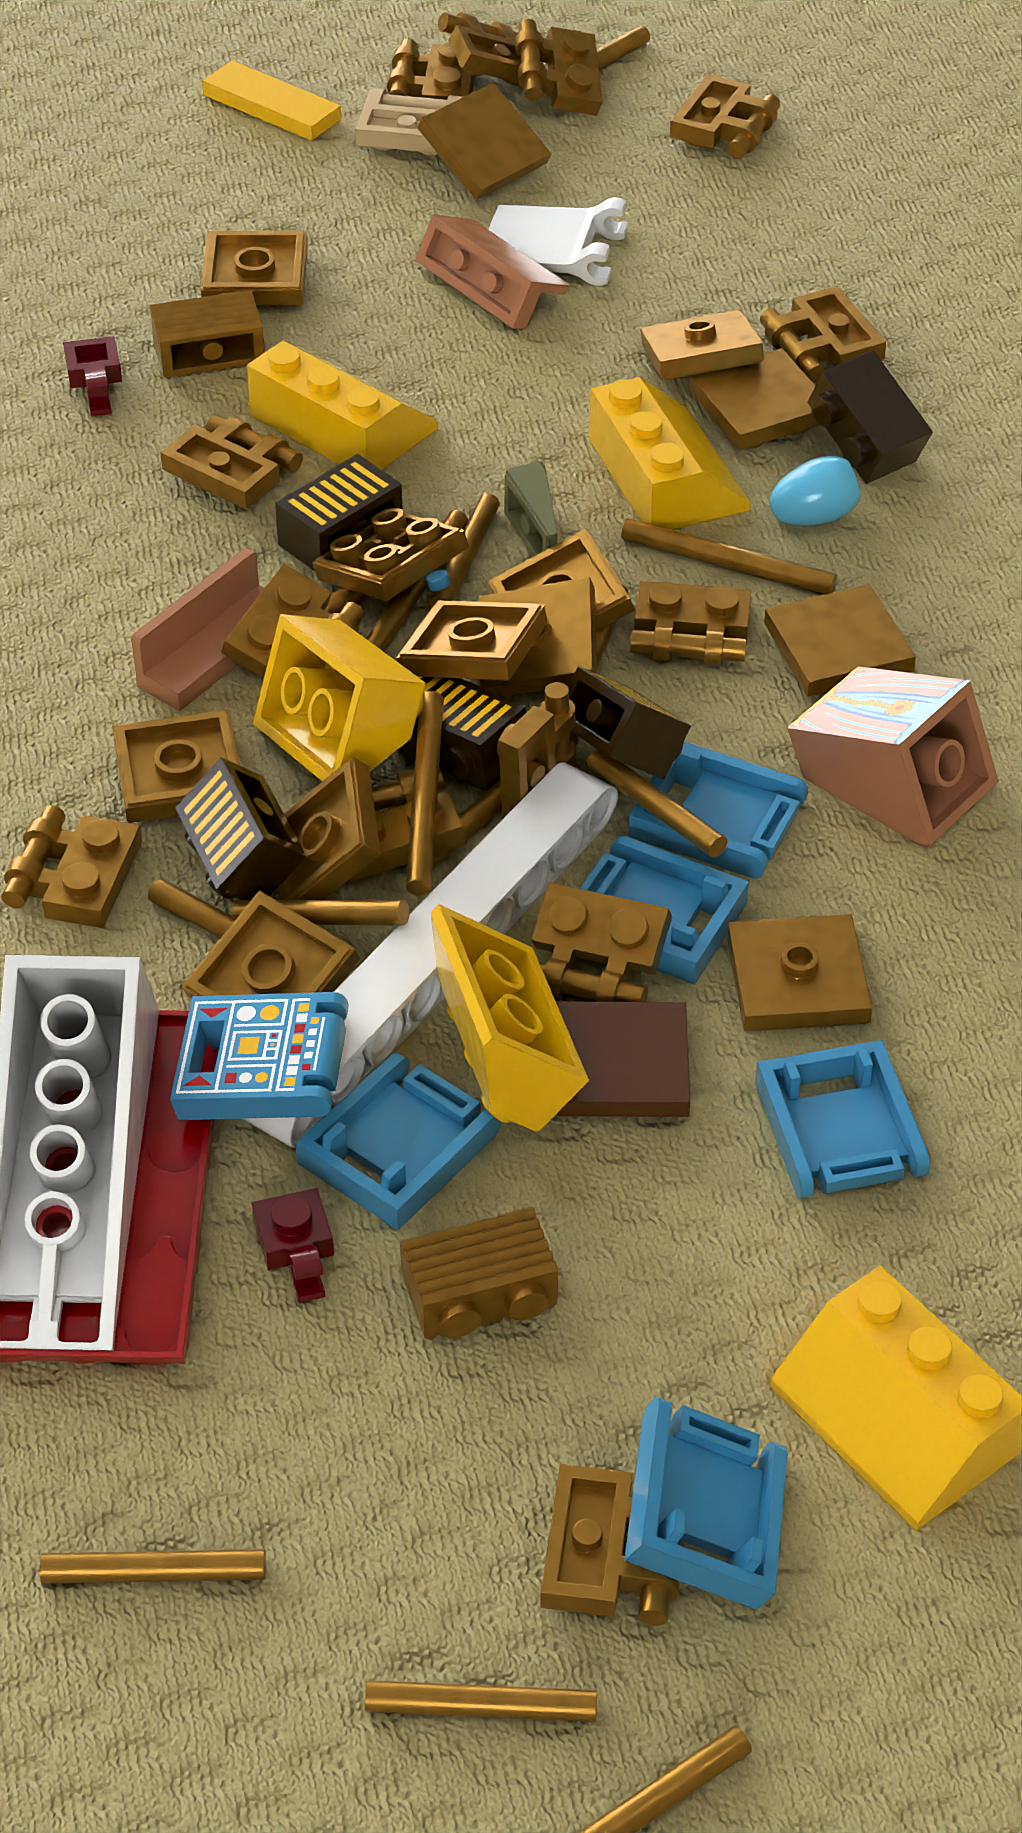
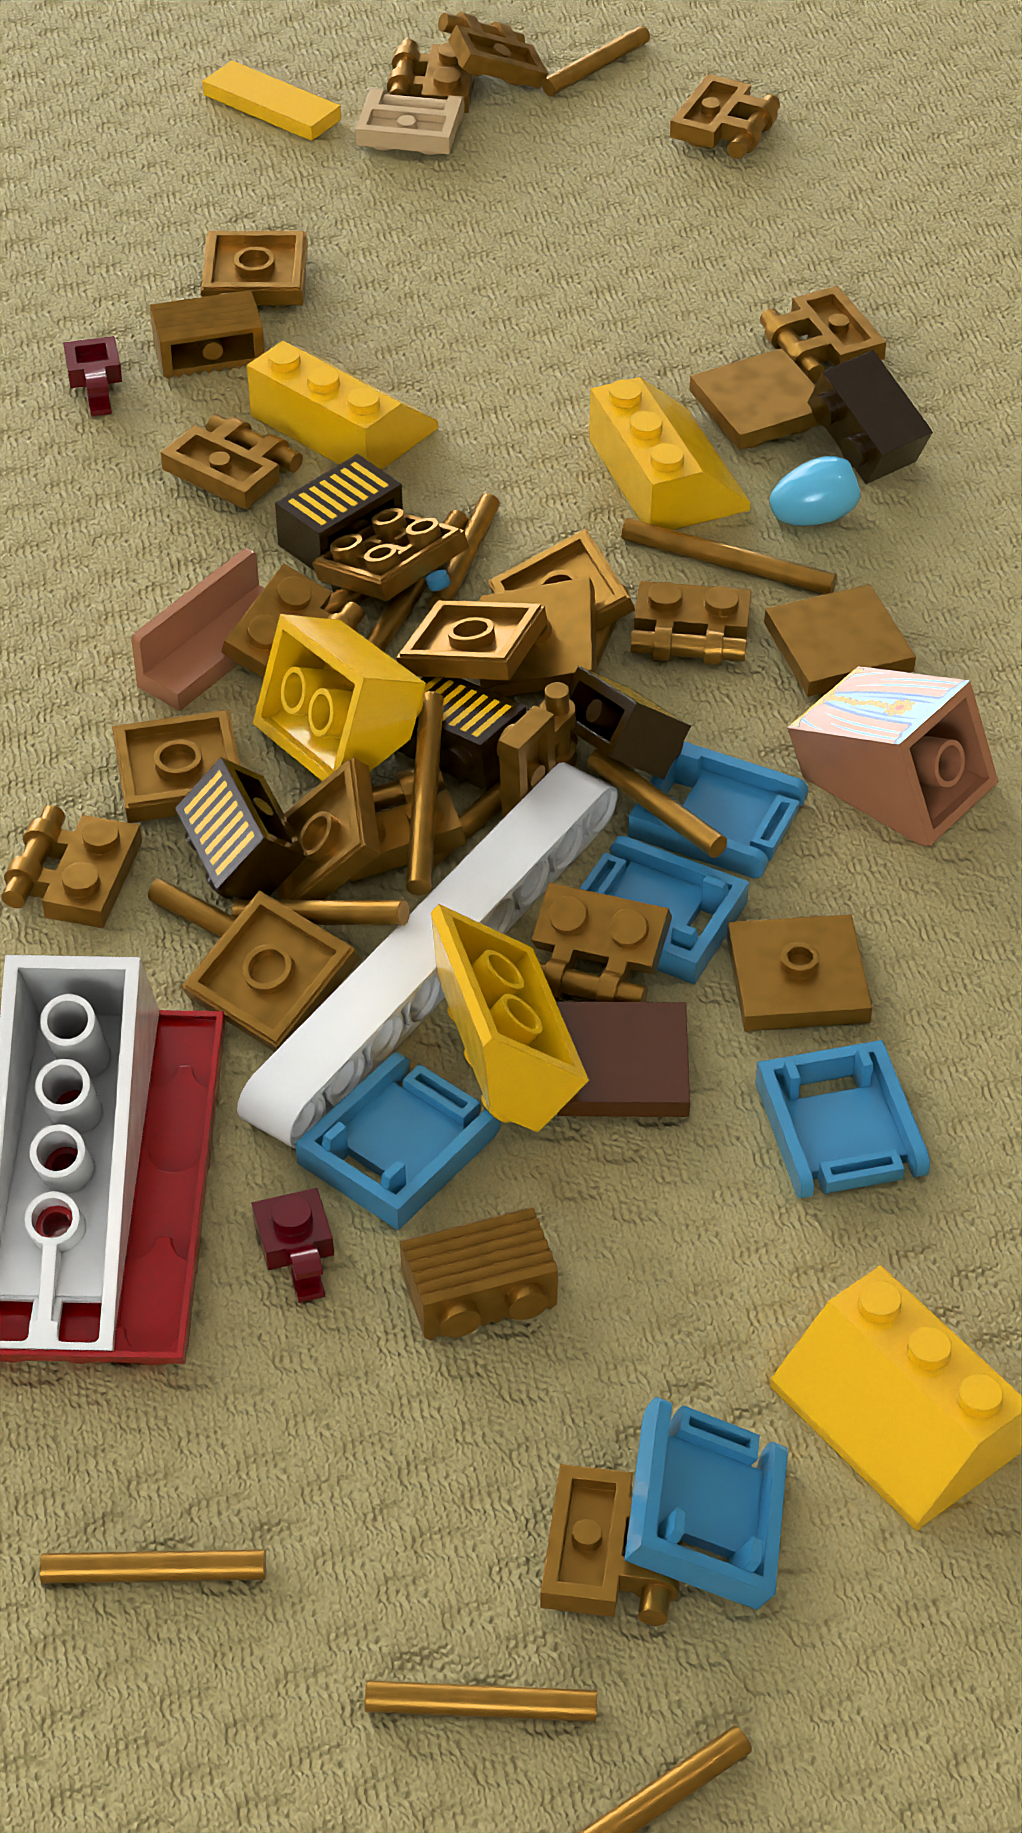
dark azure container [170,992,349,1120] -> none
nougat panel [415,214,569,329] -> none
pearl gold tile [417,83,552,200] -> none
white flag [488,197,628,286] -> none
olive slope [504,461,558,557] -> none
pearl gold plate [515,19,602,116] -> none
plate [640,309,764,380] -> none

